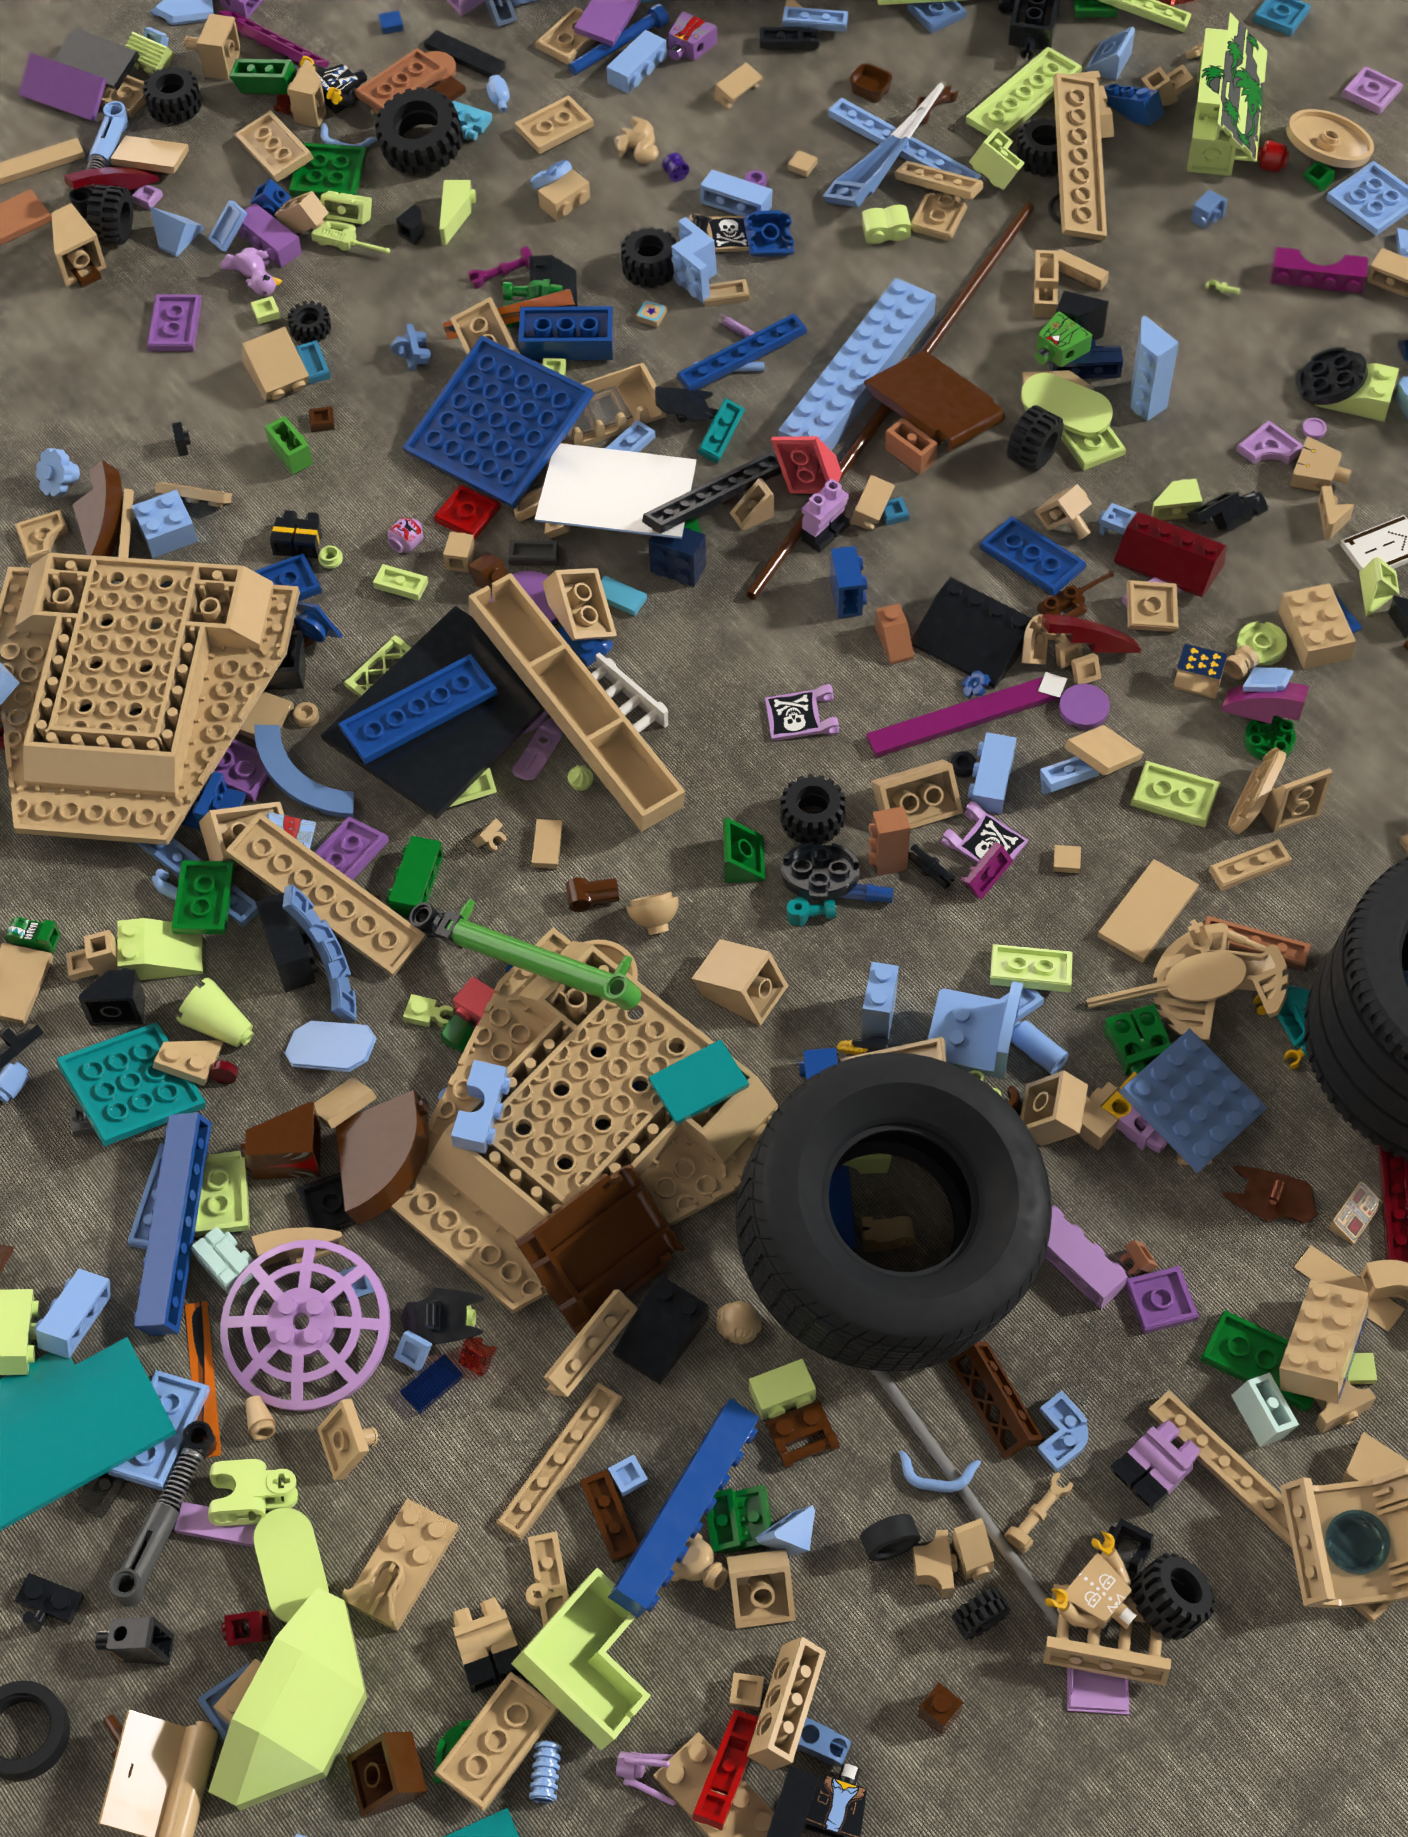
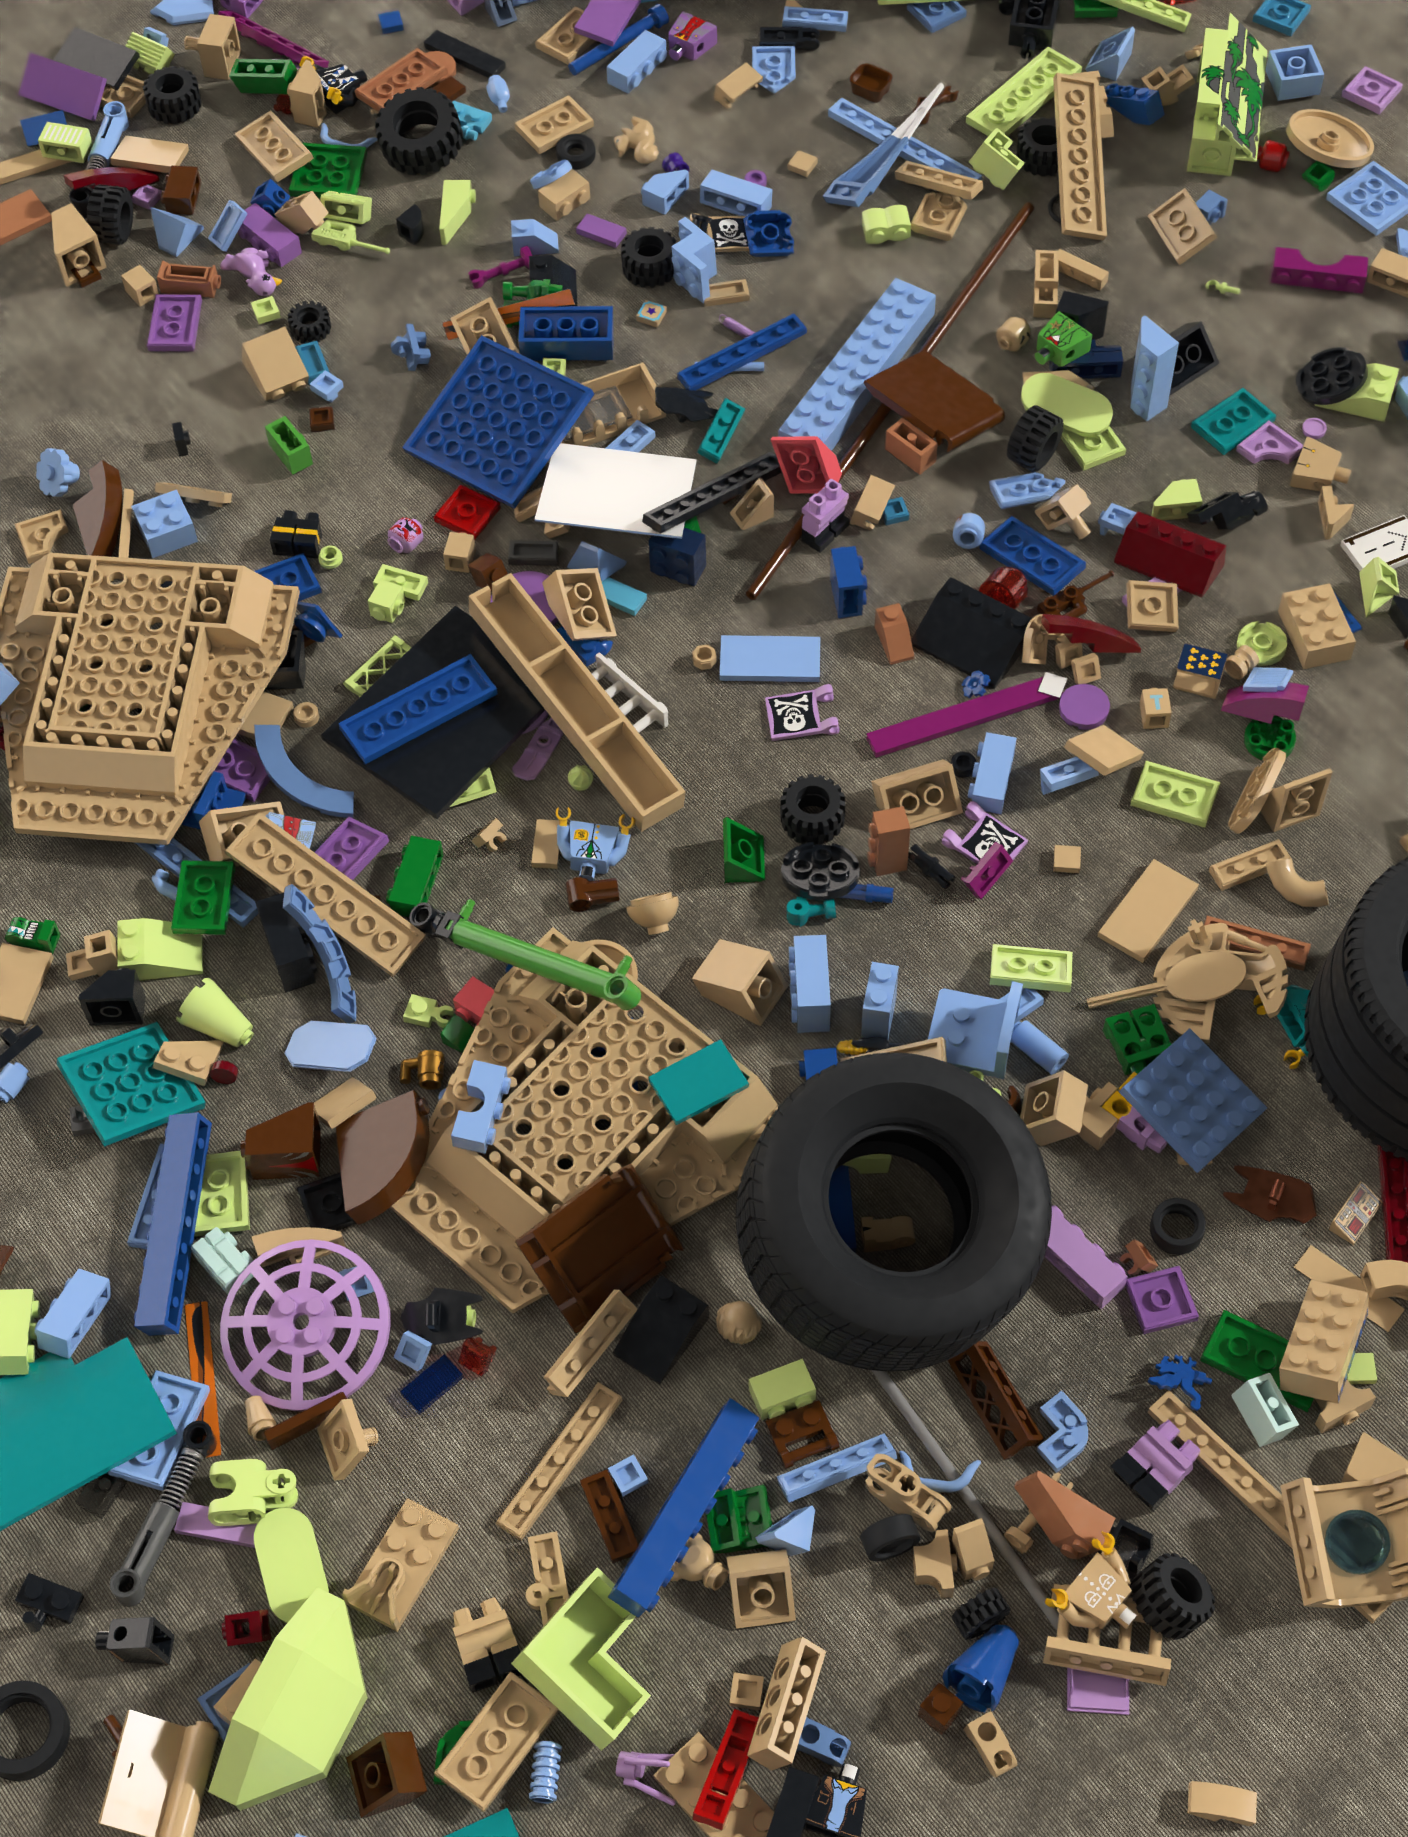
none -> blue panel [20,110,67,147]
none -> yellowish green brick [38,122,93,163]
none -> tan brick [121,265,159,307]
none -> nougat window [157,260,221,298]
none -> reddish brown brick [161,165,201,215]
none -> reddish brown tile [264,1392,347,1450]
none -> light blue tile [309,370,344,403]
none -> yellowish green brick [368,579,405,623]
none -> pearl gold piece [400,1050,445,1090]
none -> light blue slope [511,219,559,256]
none -> light blue torso [555,807,636,881]
none -> black tyre [556,134,596,169]
none -> medium blue slope [567,541,627,581]
none -> medium lavender tile [576,214,627,248]
none -> light blue slope [641,170,689,215]
none -> tan tile [692,645,717,670]
none -> light blue tile [720,635,820,682]
none -> light blue tile [752,46,796,94]
none -> light blue tile [777,1433,897,1502]
none -> light blue brick [788,935,831,1033]
none -> tan piece [865,1454,952,1532]
none -> blue cone [942,1625,1019,1713]
none -> light blue head [953,513,985,549]
none -> tan leg [963,1711,1018,1778]
none -> clear red piece [979,567,1028,610]
none -> light blue tile [989,472,1065,509]
none -> tan head [996,317,1031,352]
none -> nougat slope [1014,1471,1116,1559]
none -> black slope [1134,321,1220,396]
none -> tan brick [1139,688,1172,729]
none -> tan tile [1148,188,1218,265]
none -> blue piece [1148,1354,1212,1411]
none -> black tyre [1150,1197,1206,1255]
none -> tan slope [1187,1781,1257,1827]
none -> teal tile [1191,388,1276,455]
none -> light blue brick [1266,44,1324,101]
none -> tan cylinder [1266,859,1329,907]

